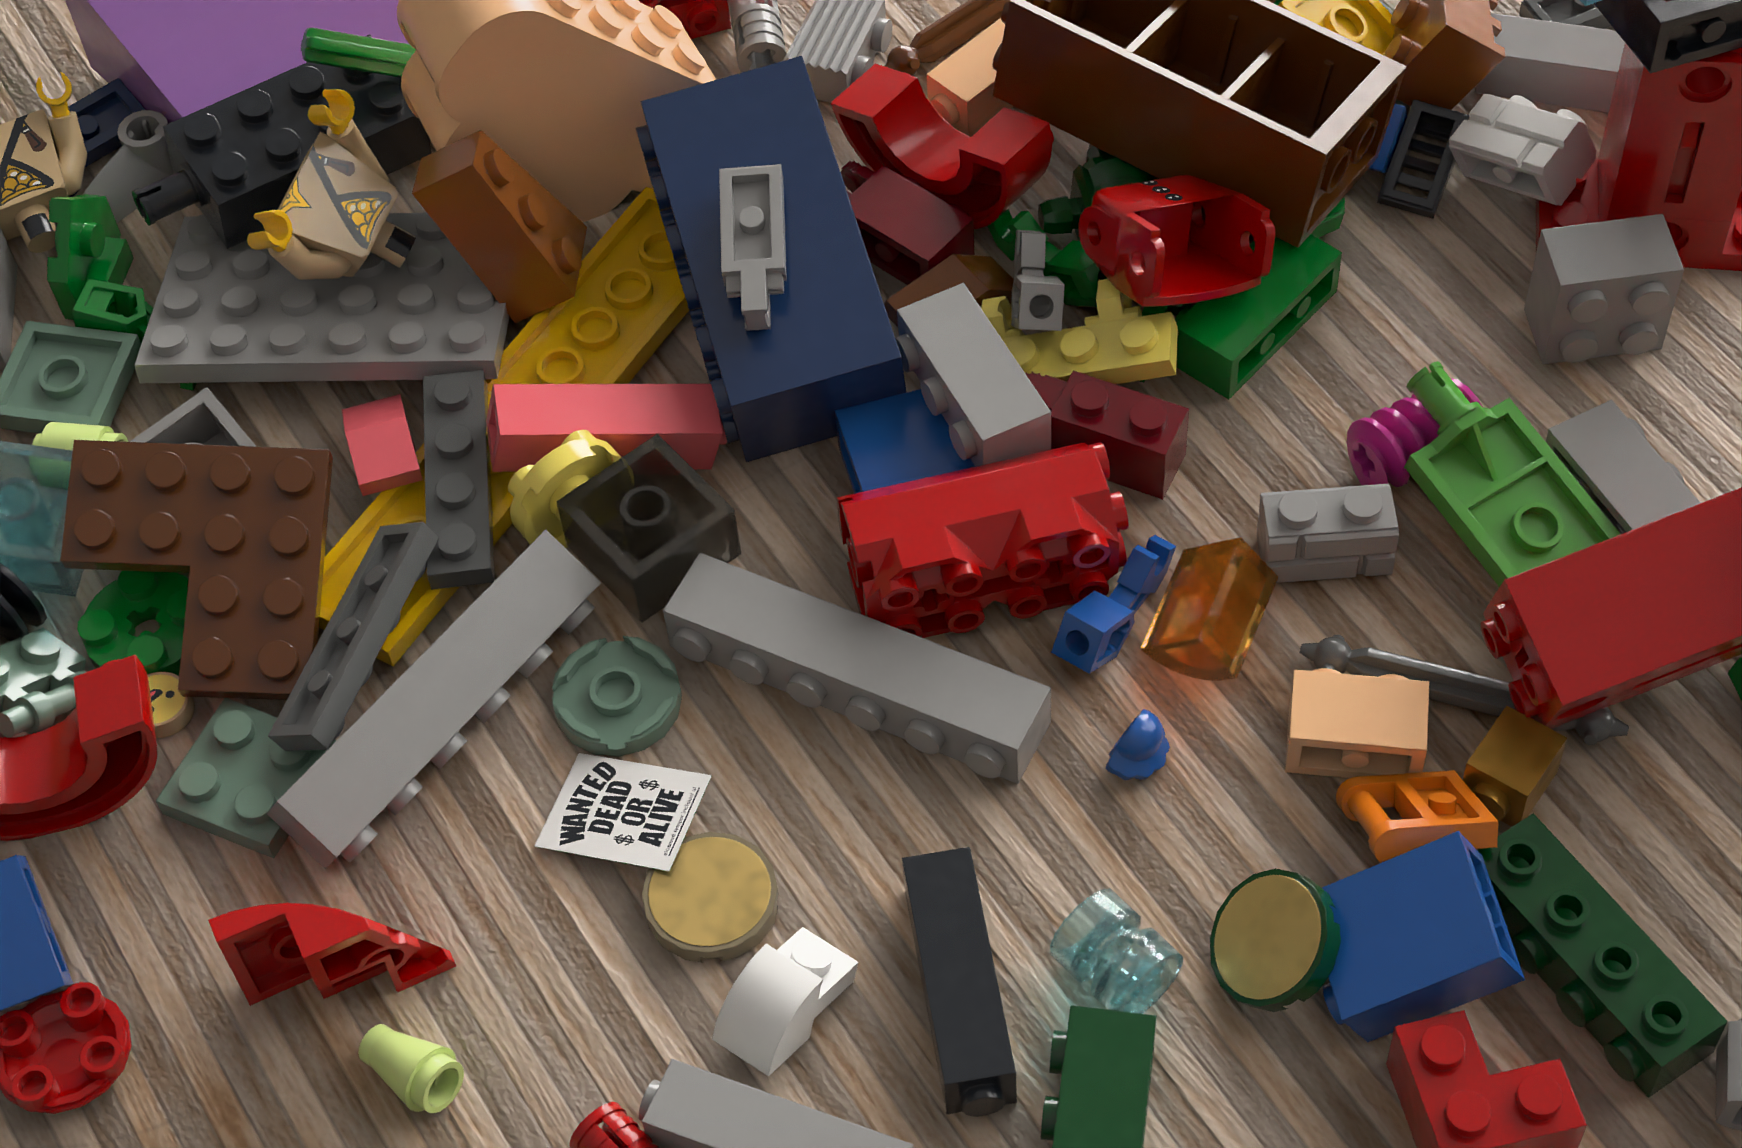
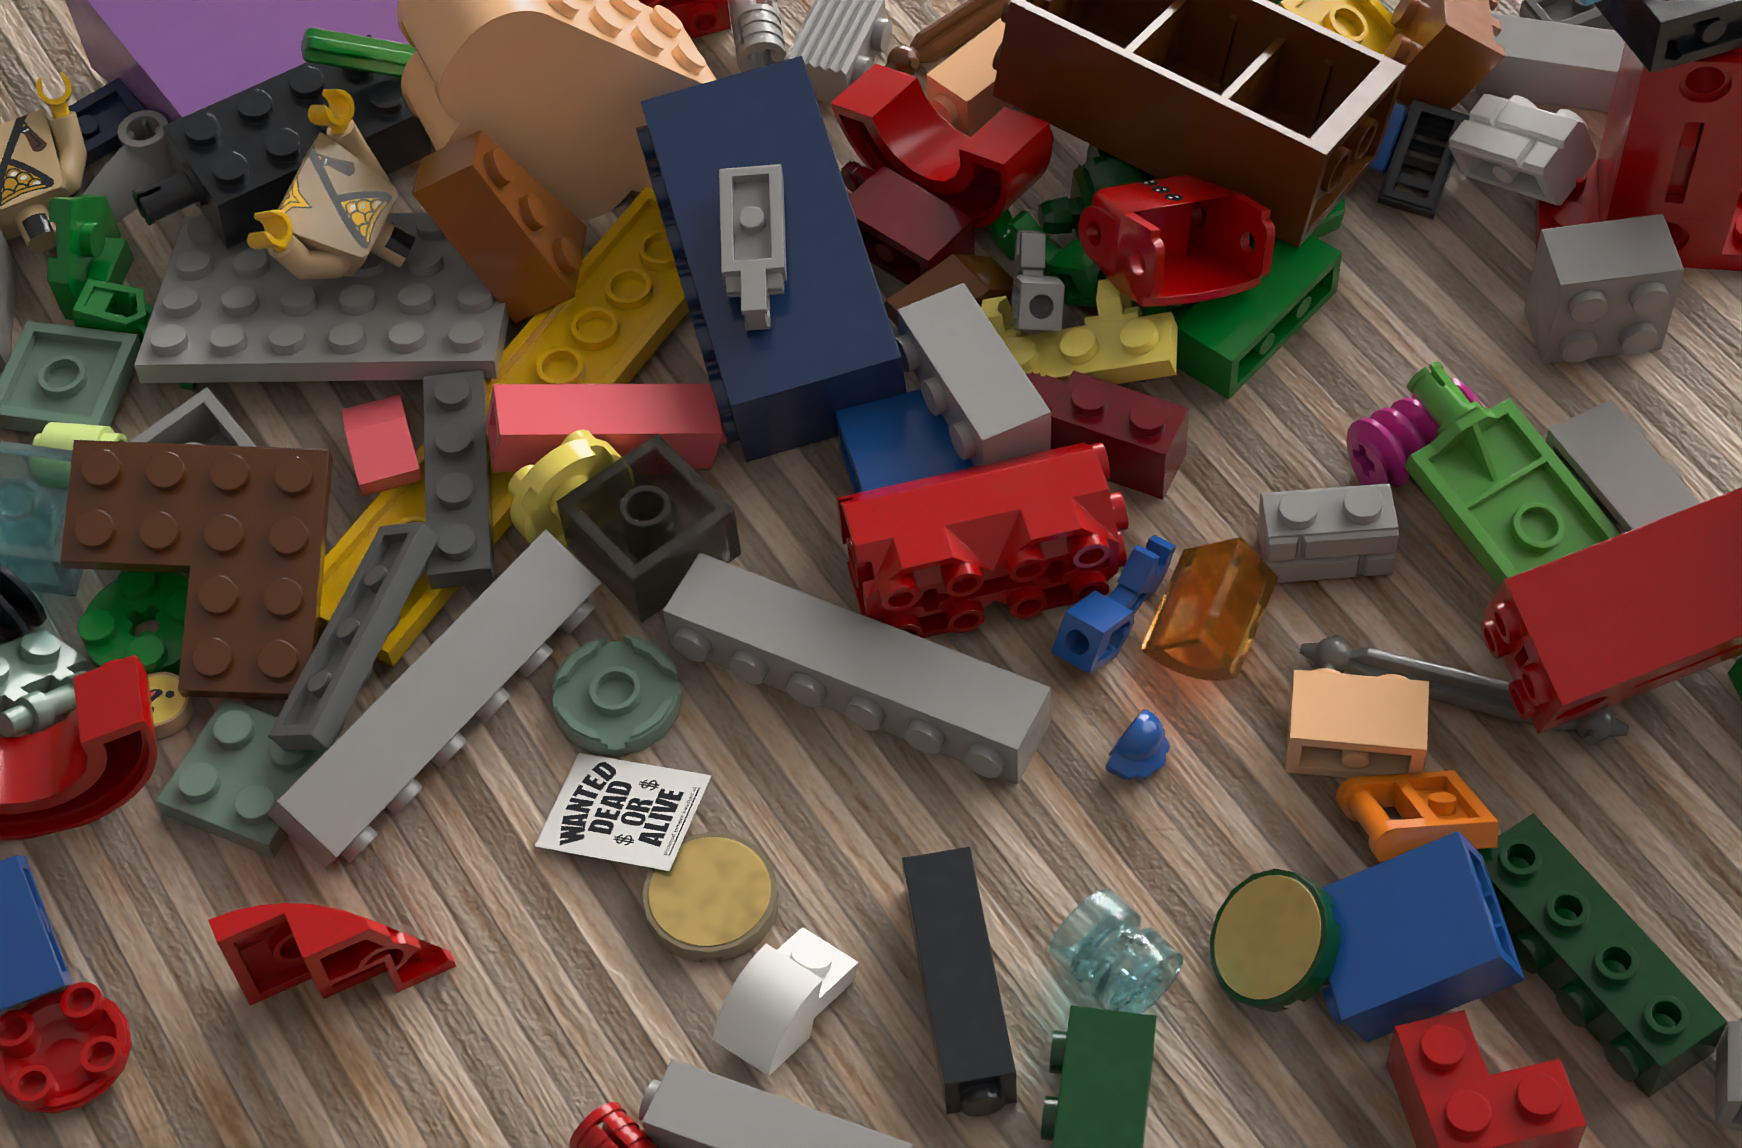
yellowish green cone [358,1024,464,1113] -> none
pearl gold brick [1463,705,1567,827] -> none

